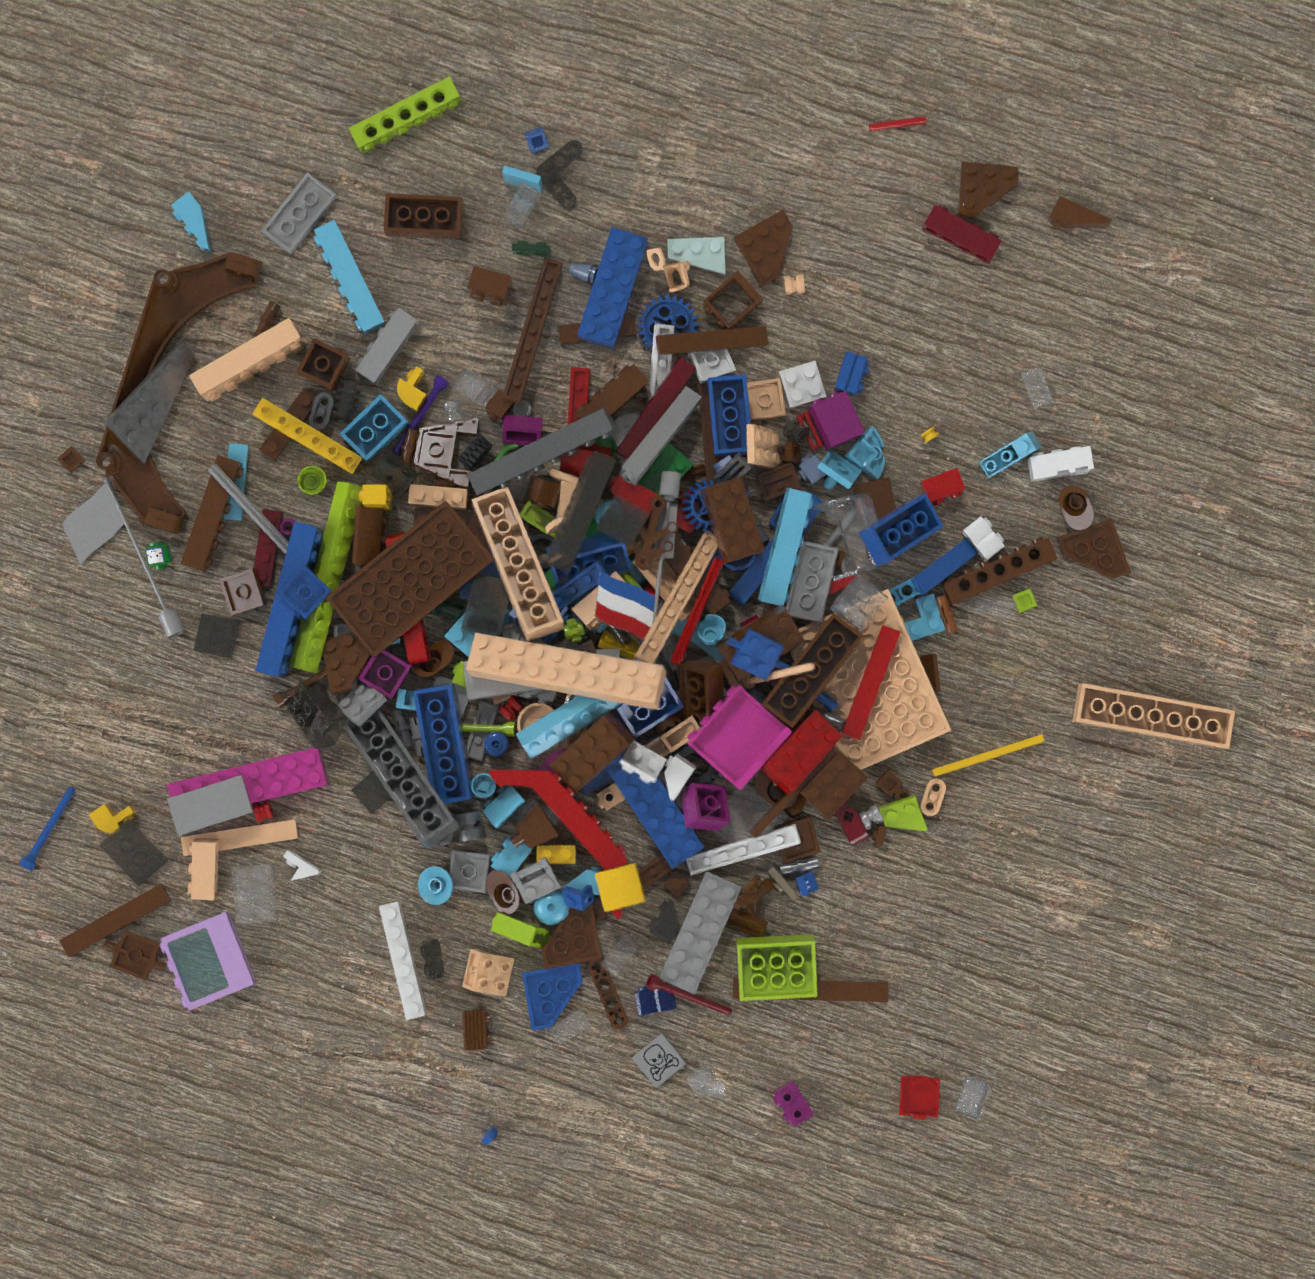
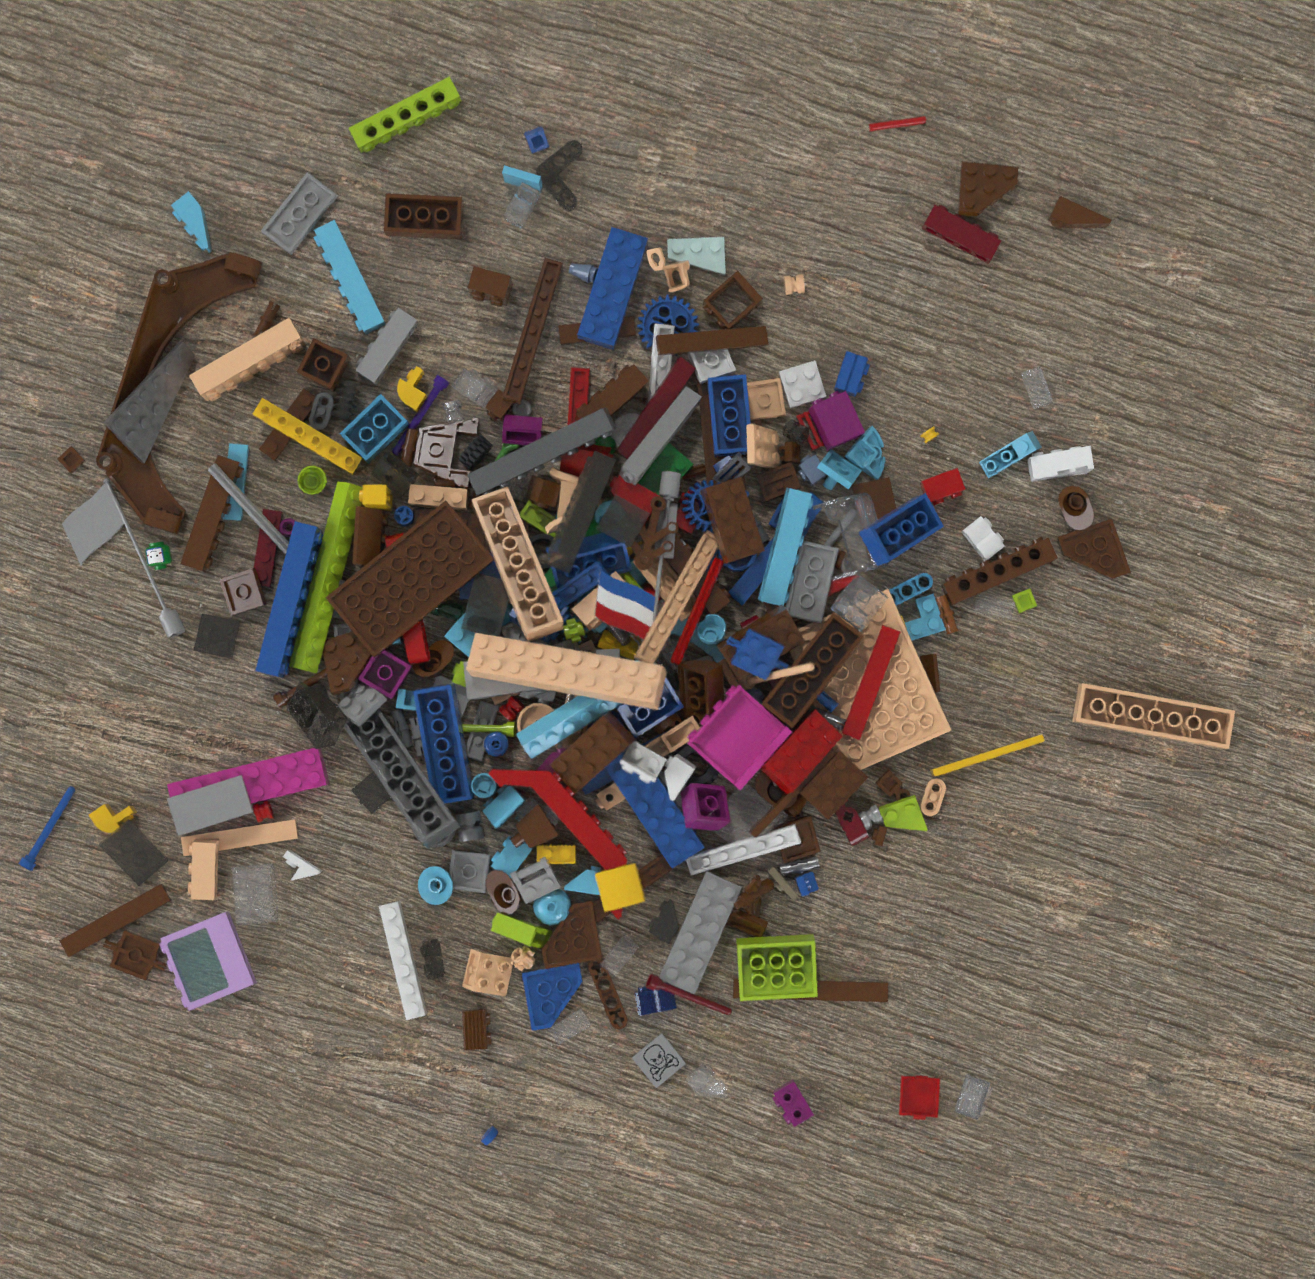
blue tile [276,564,332,619] -> none
clear green plate [512,241,551,257] -> none
blue bracket [562,885,595,911] -> none
reddish brown plate [663,870,690,897] -> none
reddish brown plate [734,210,792,288] -> none
blue tile [911,538,978,595] -> none
none -> blue wheel [394,506,414,526]
none -> light nougat gear [511,946,535,971]

